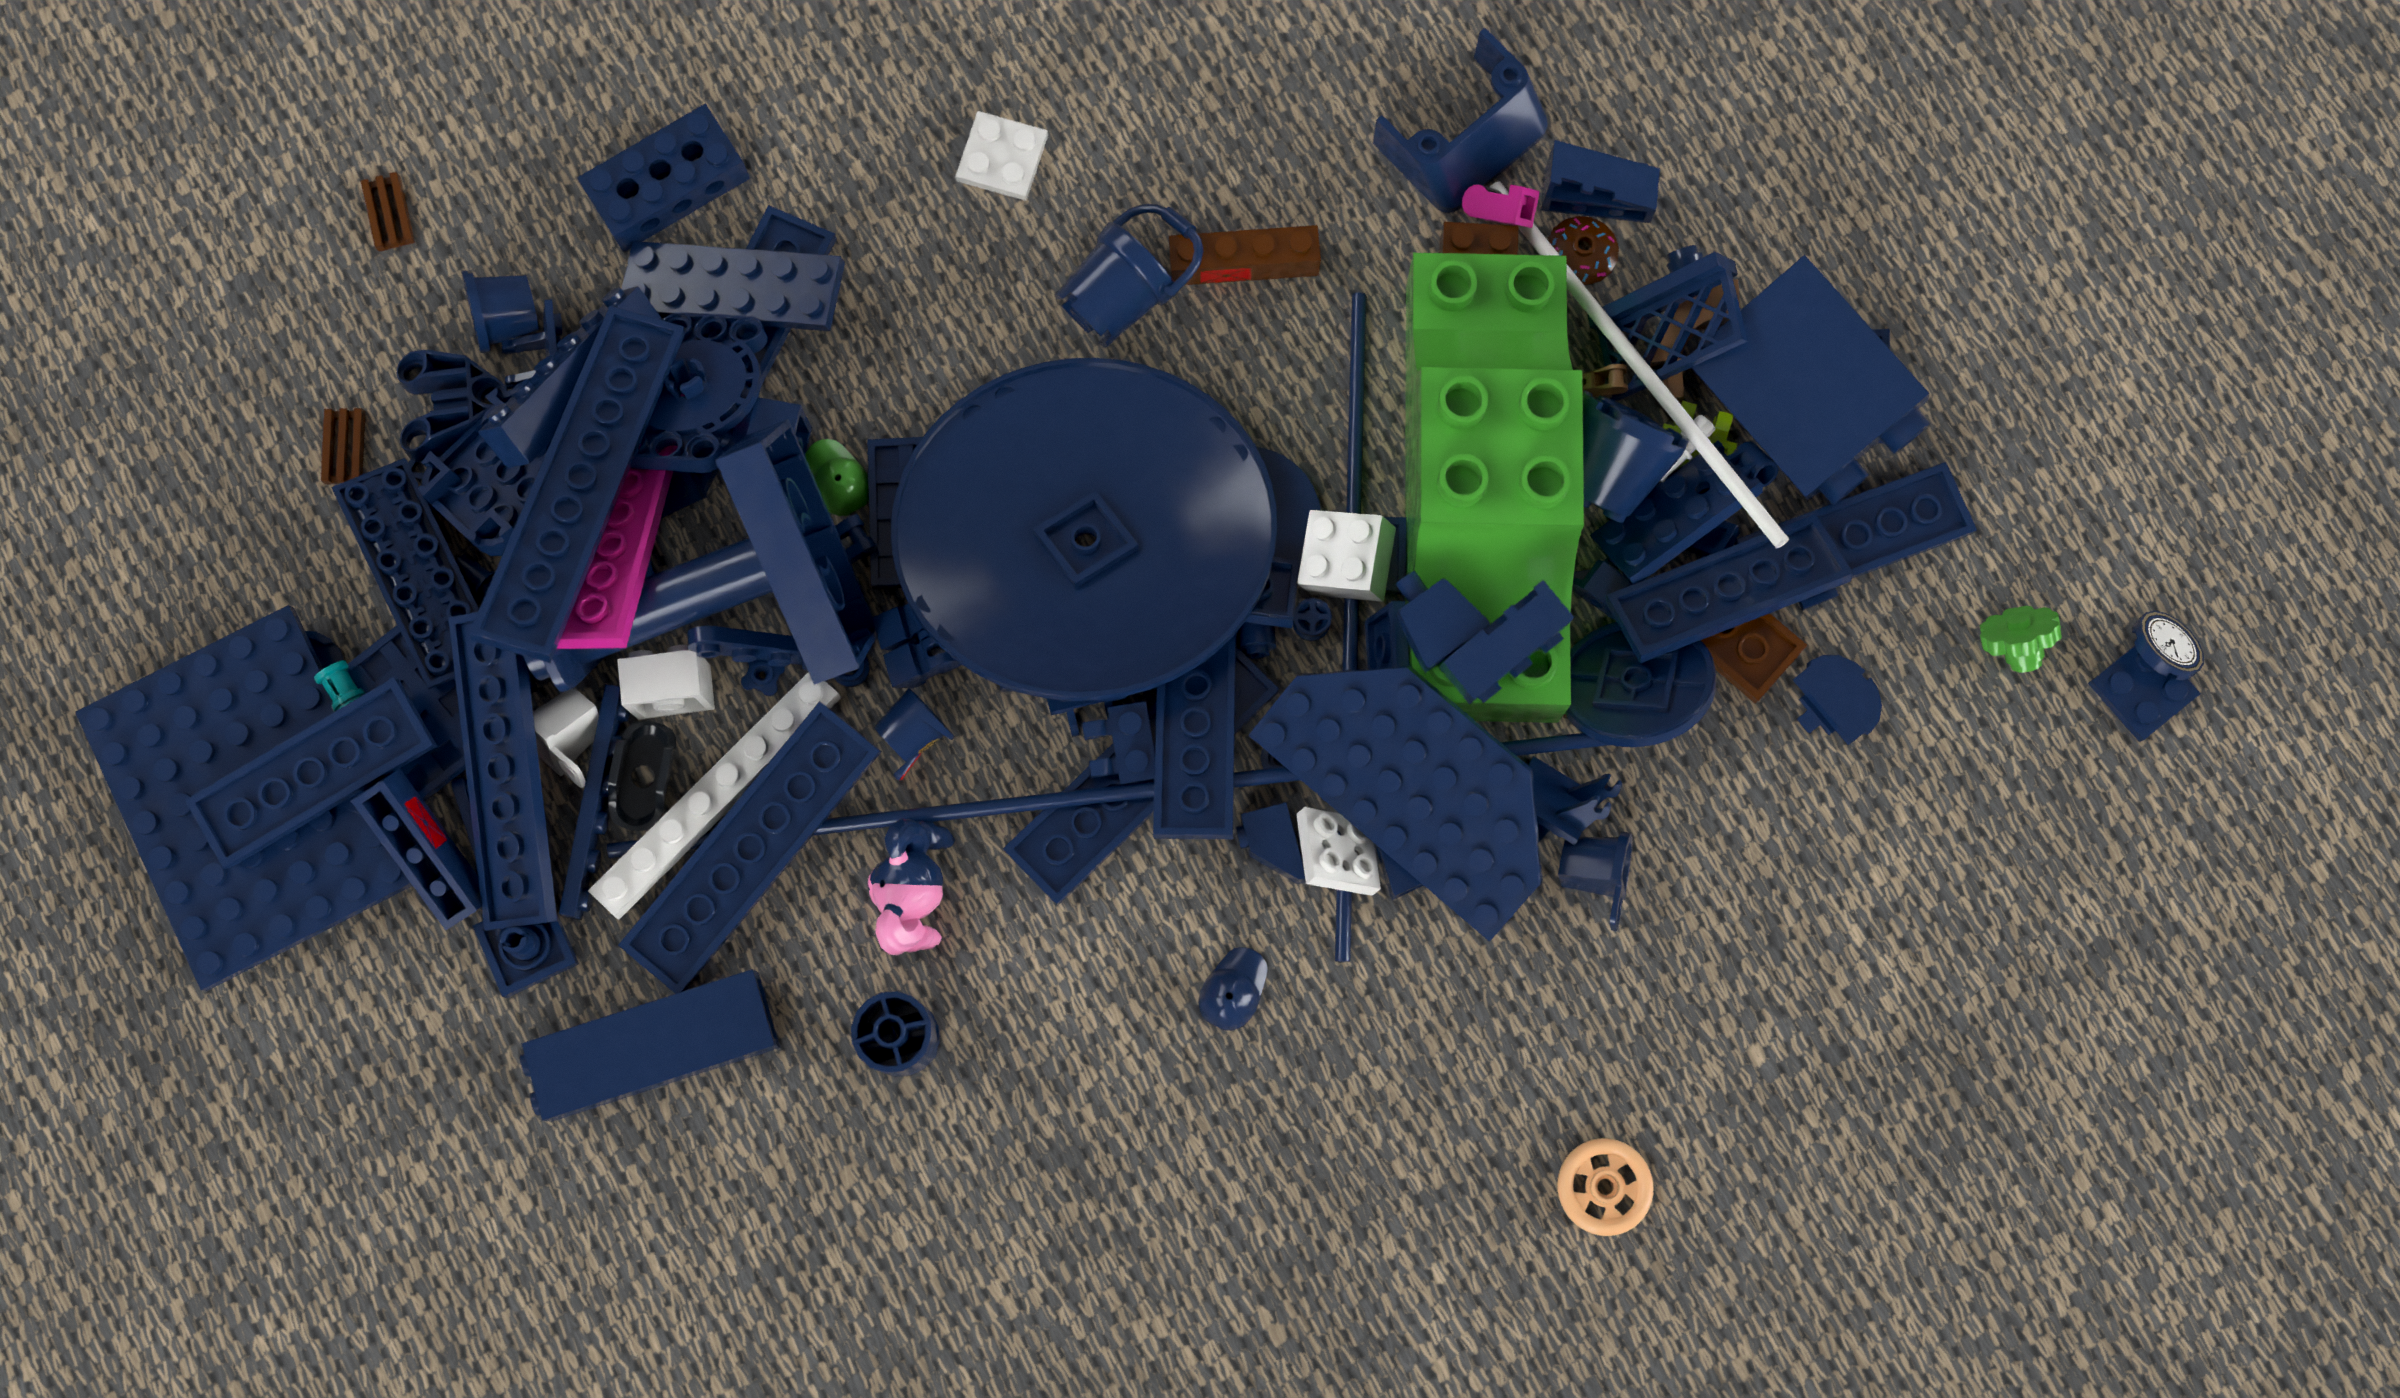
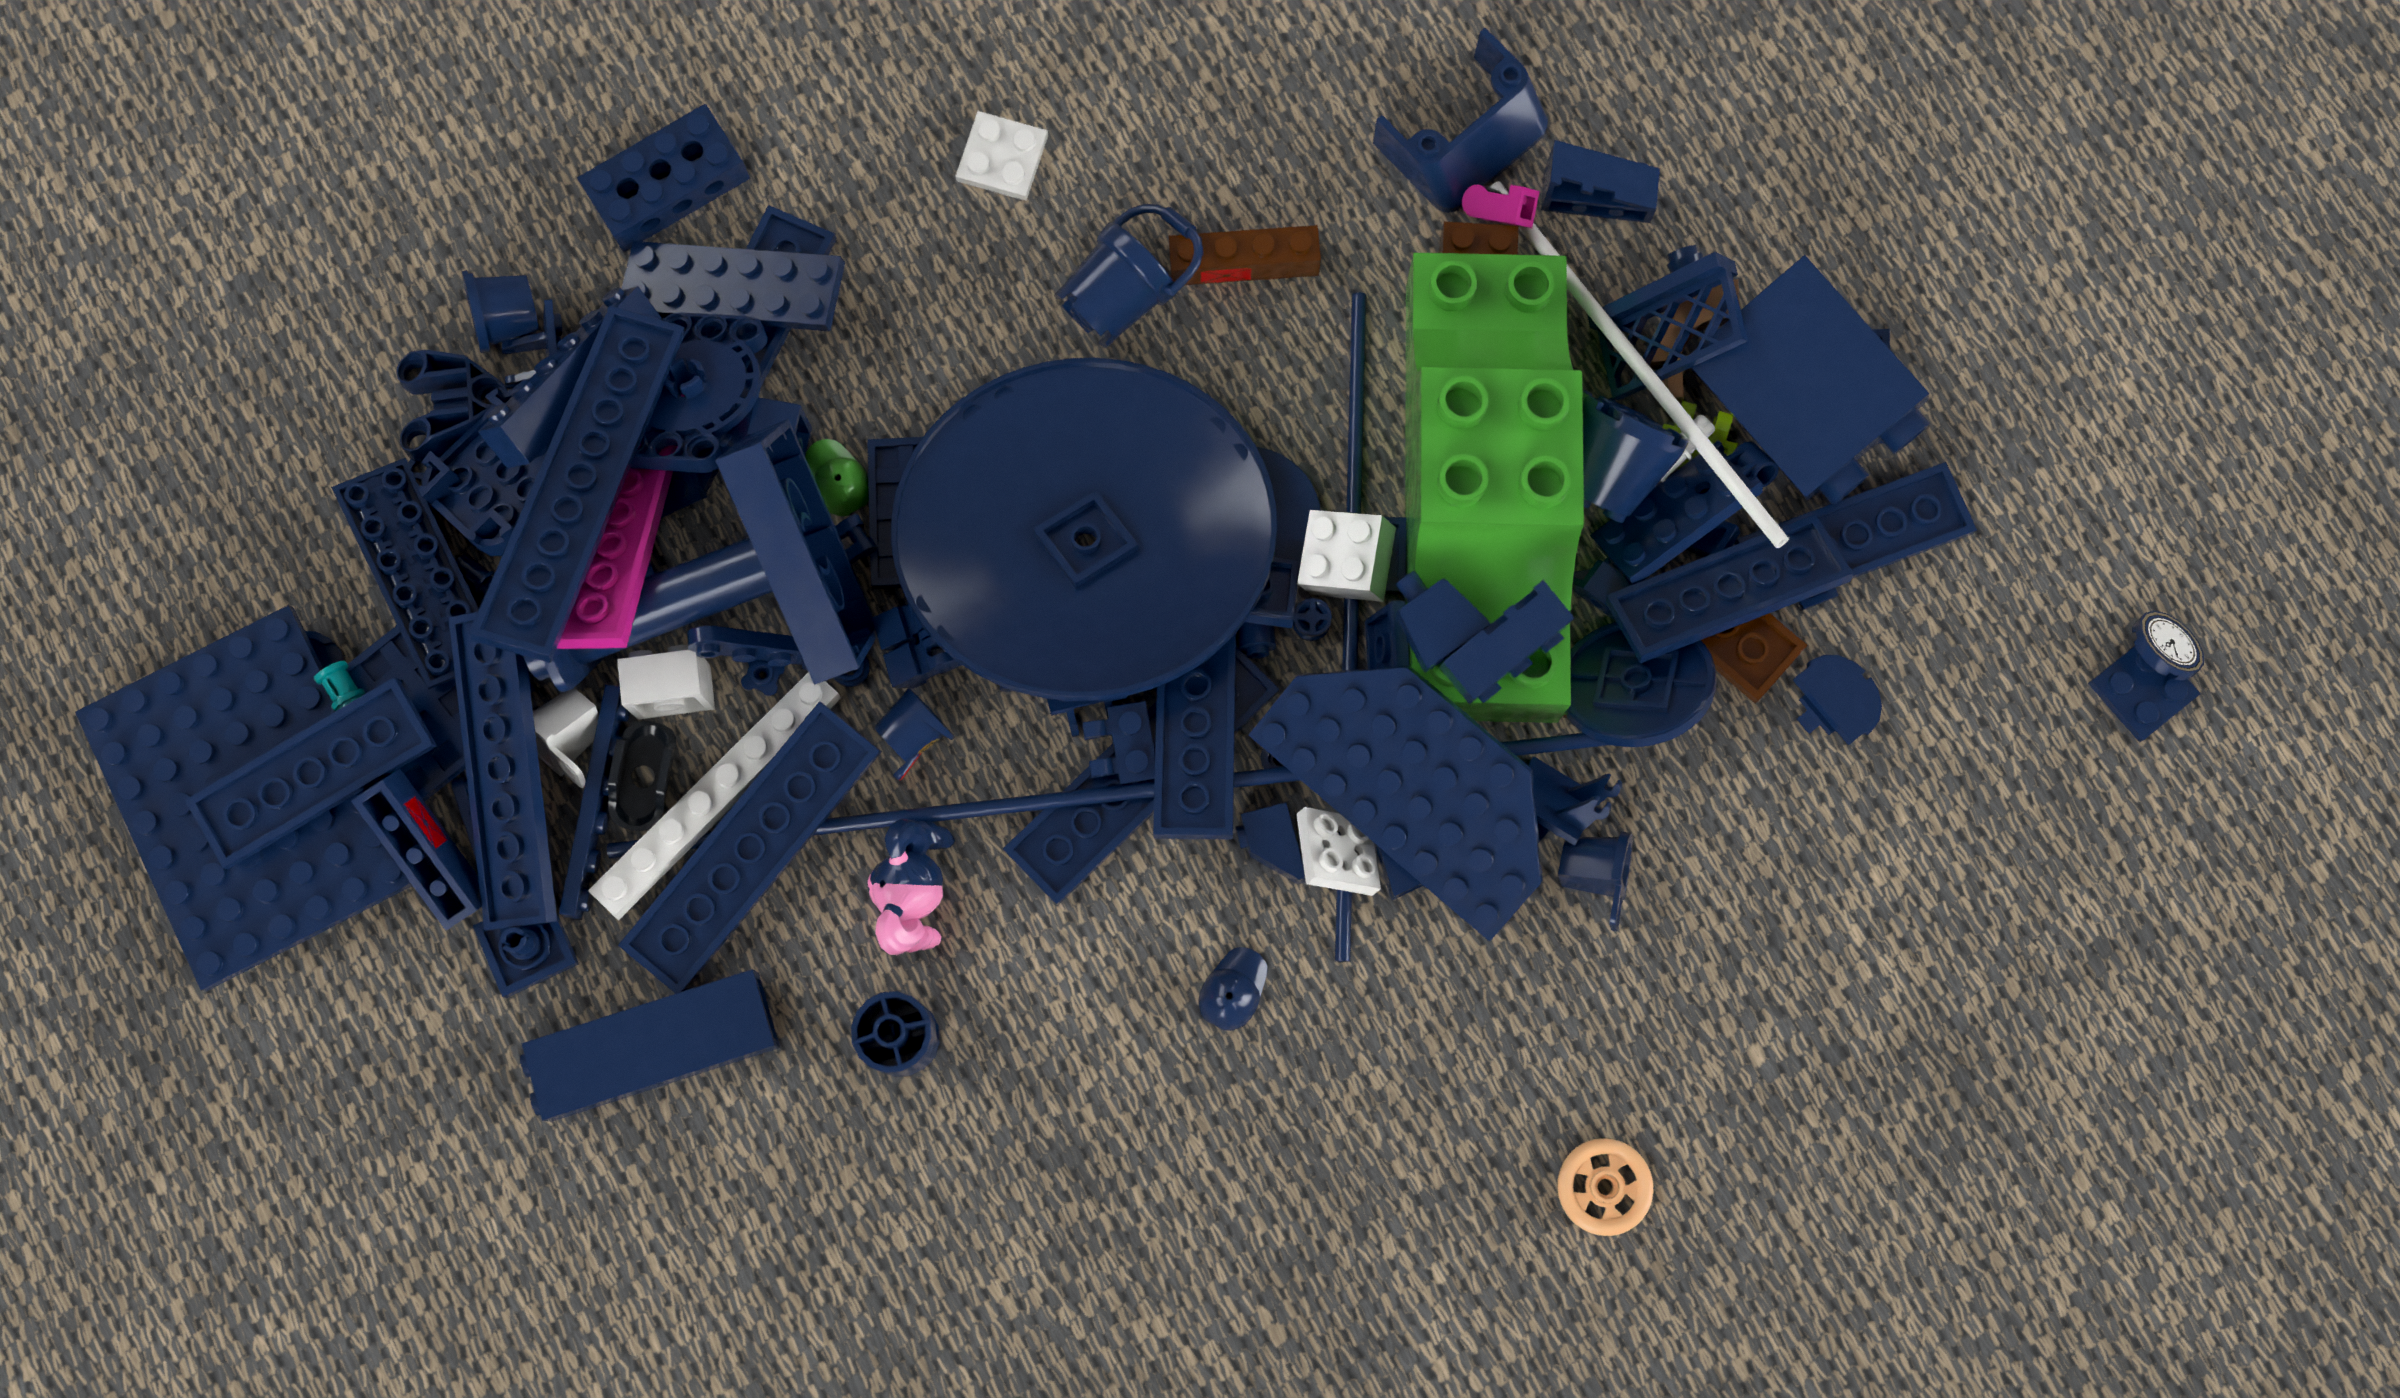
reddish brown tile [321,408,366,484] -> none
reddish brown tile [361,171,415,252] -> none
reddish brown dish [1547,216,1619,285] -> none
medium nougat bar [1582,364,1628,397] -> none
bright green plant [1980,606,2062,673] -> none

